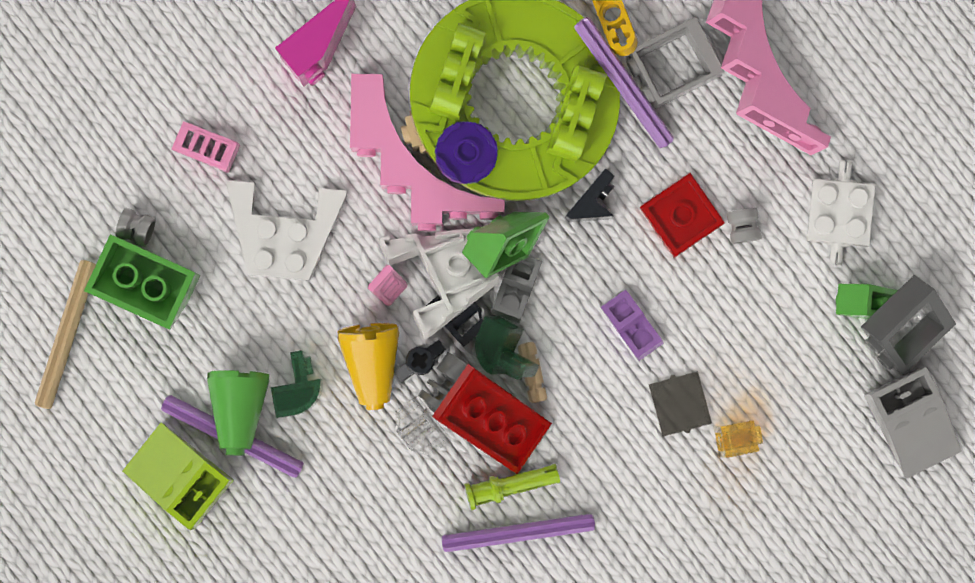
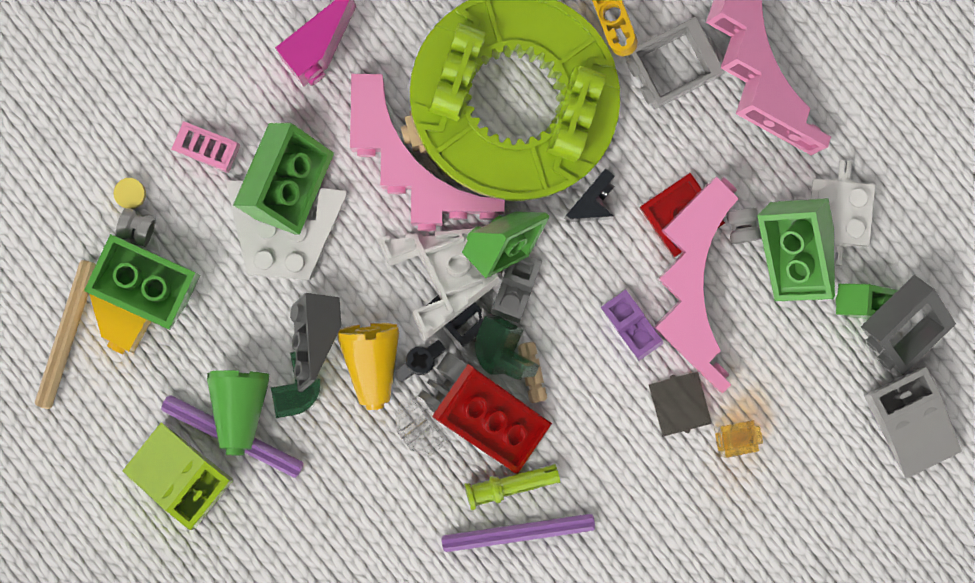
bright pink slope [368,265,407,306] -> none
dark purple tile [435,121,498,185] -> none
medium lavender axle [574,17,674,148] -> none
none -> yellow slope [89,294,151,355]
none -> light yellow tile [113,178,146,209]
none -> bright green slope [233,123,334,235]
none -> dark grey slope [290,293,342,392]
none -> bright pink arch [654,177,739,393]
none -> bright green slope [757,198,835,301]

